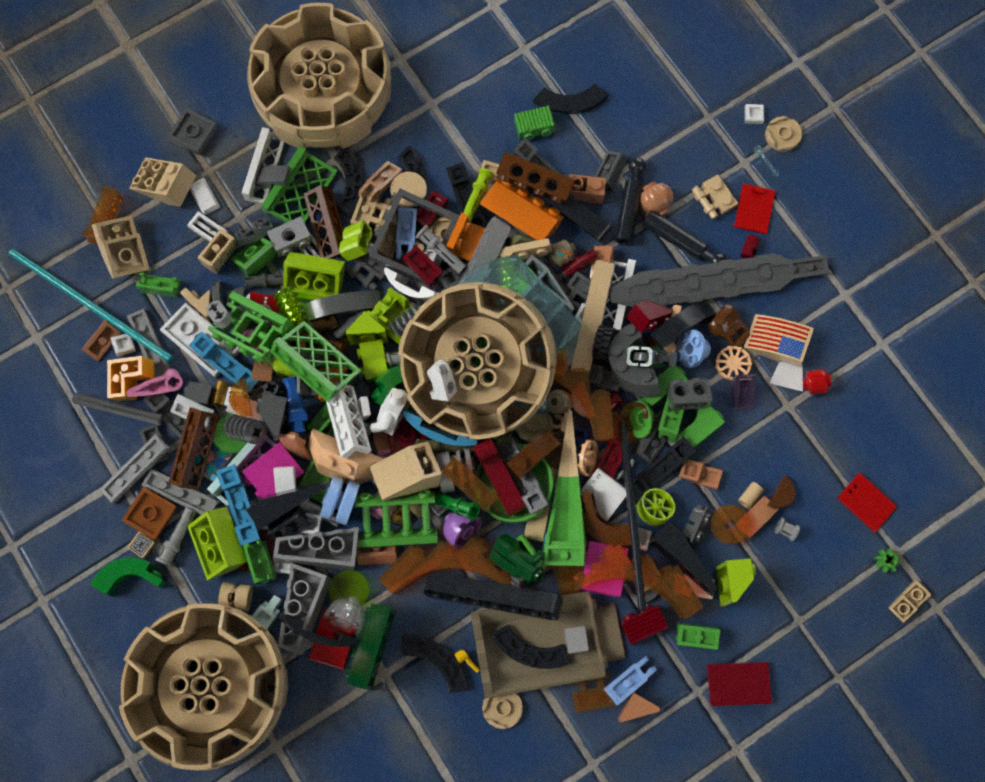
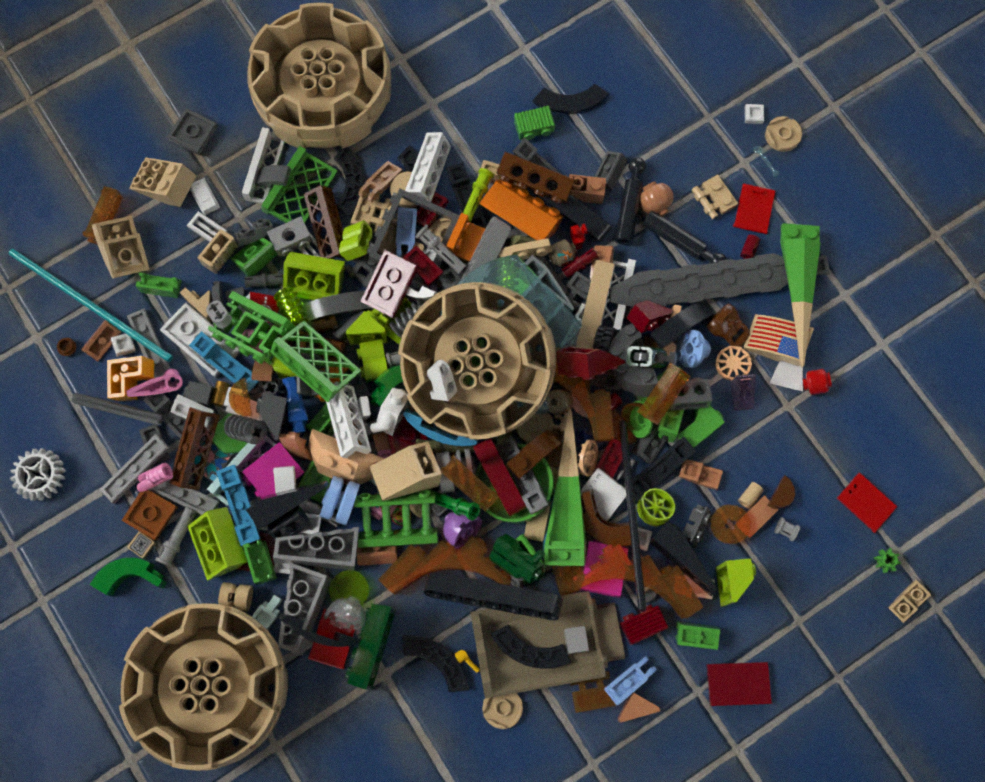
none -> white gear [10,448,66,501]
none -> reddish brown plate [57,338,77,357]
none -> bright pink hinge [137,463,173,492]
none -> tile [360,250,419,318]
none -> white fence [405,132,451,202]
none -> dark red slope [556,347,626,380]
none -> red plate [570,224,588,250]
none -> clear orange container [637,362,691,425]
none -> bright green plate [780,223,821,368]

